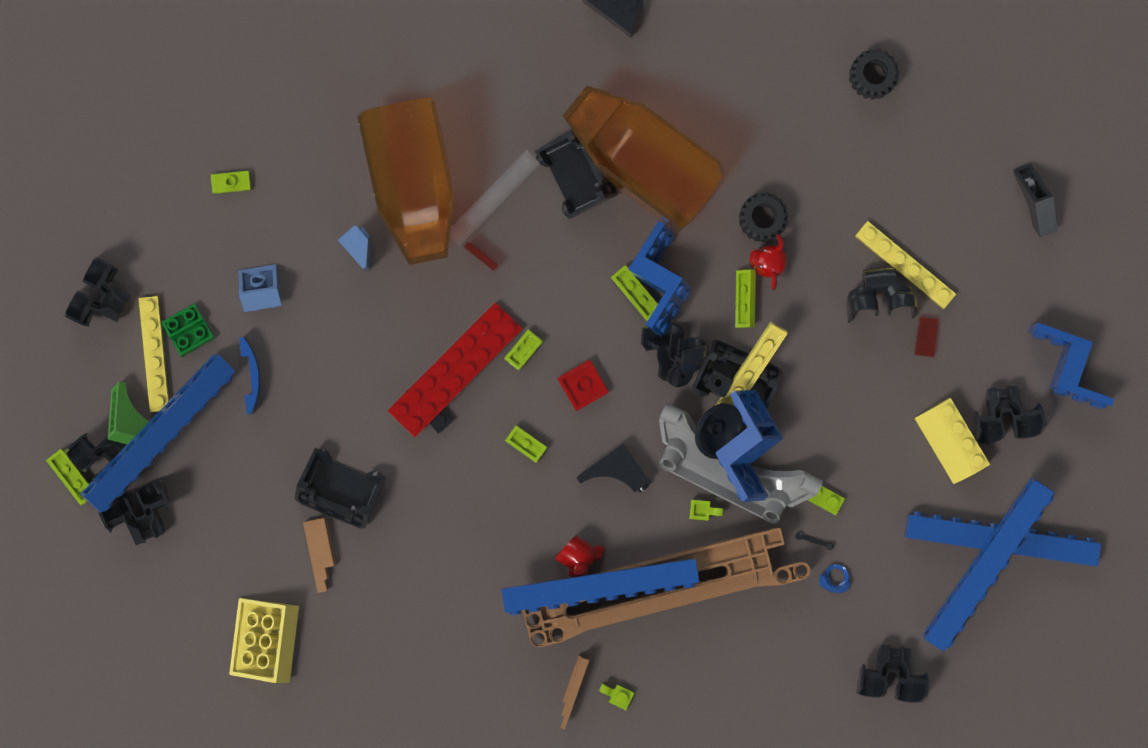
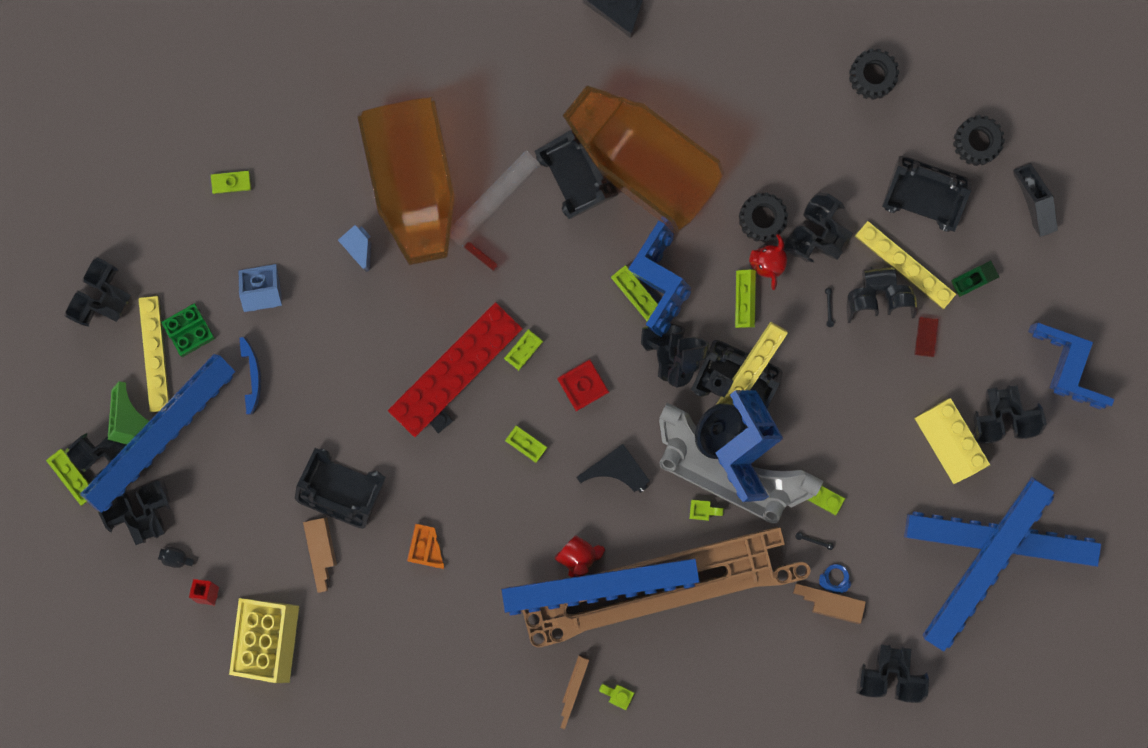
none -> black plant [158,547,194,568]
none -> red brick [189,579,219,606]
none -> orange wing [407,523,444,569]
none -> black piece [784,193,853,263]
none -> medium nougat piece [793,584,866,624]
none -> black hinge [825,287,834,327]
none -> black windscreen [882,156,971,232]
none -> dark green slope [951,260,999,297]
none -> black tyre [953,115,1005,166]

